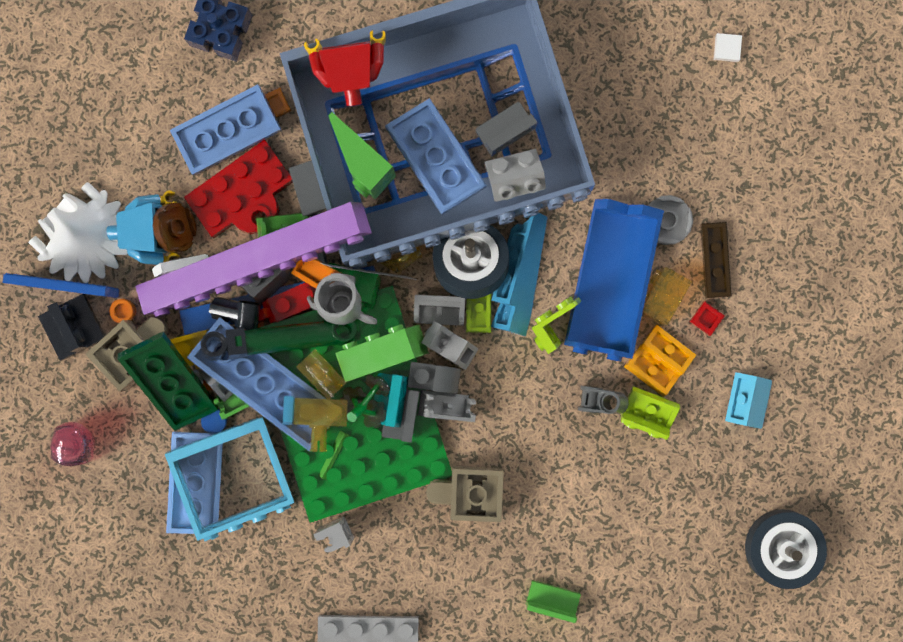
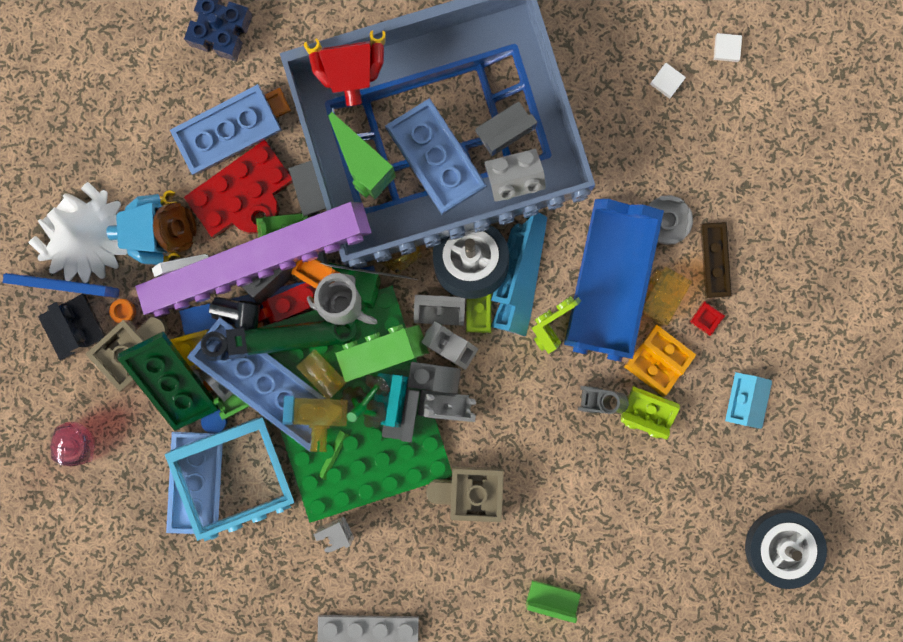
none -> white tile [650,63,686,99]

